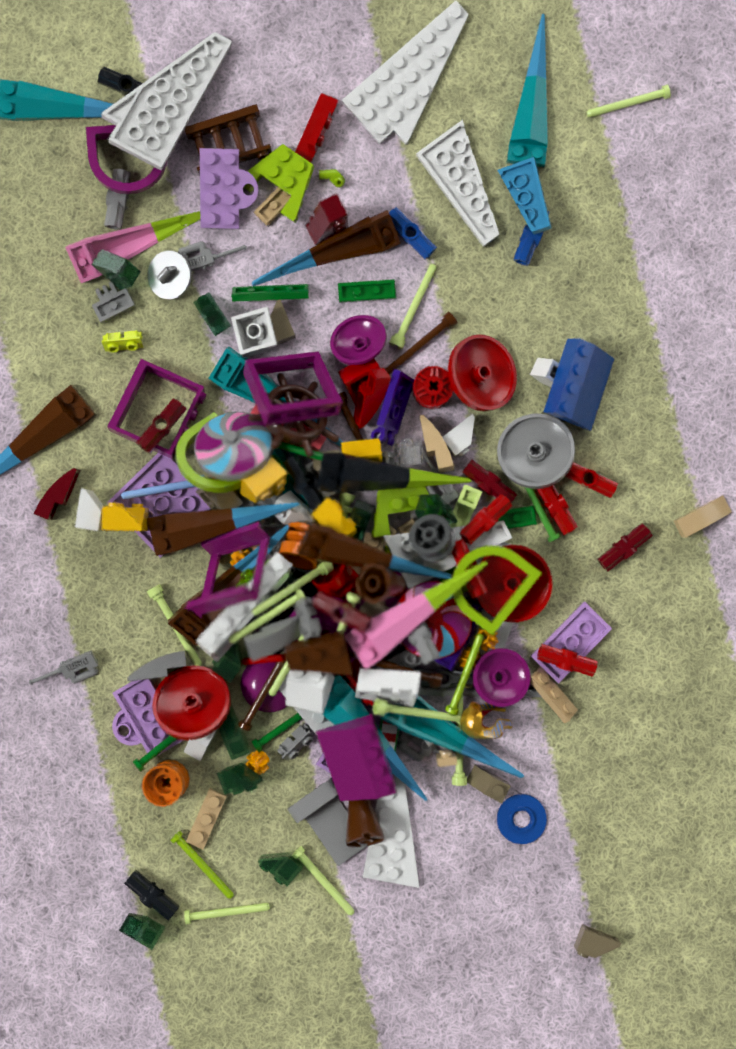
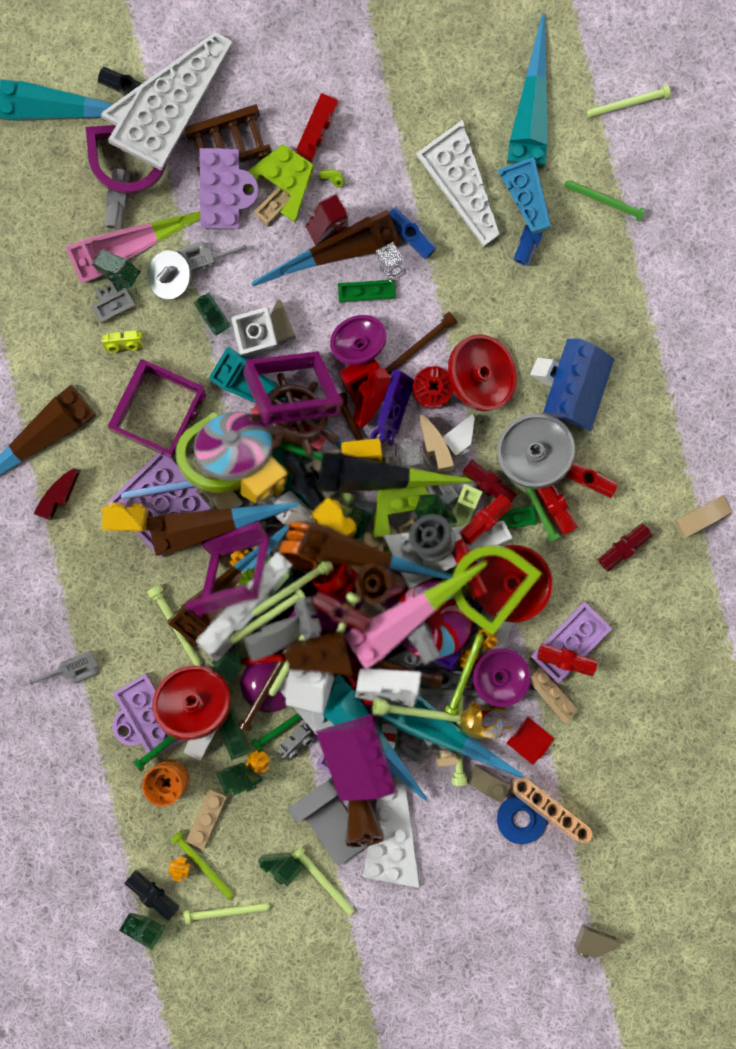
white slope [75,489,106,531] -> none
light grey slope [127,651,186,682] -> none
dark red piece [136,398,187,454] -> none
green tile [231,284,309,302] -> none
white wing [342,1,469,145] -> none
yellowish green piece [389,264,436,350] -> none
none -> light orange gear [168,856,191,882]
none -> clear head [376,242,407,282]
none -> red piece [506,717,554,765]
none -> light nougat beam [510,778,592,843]
none -> bright green bar [564,180,645,222]

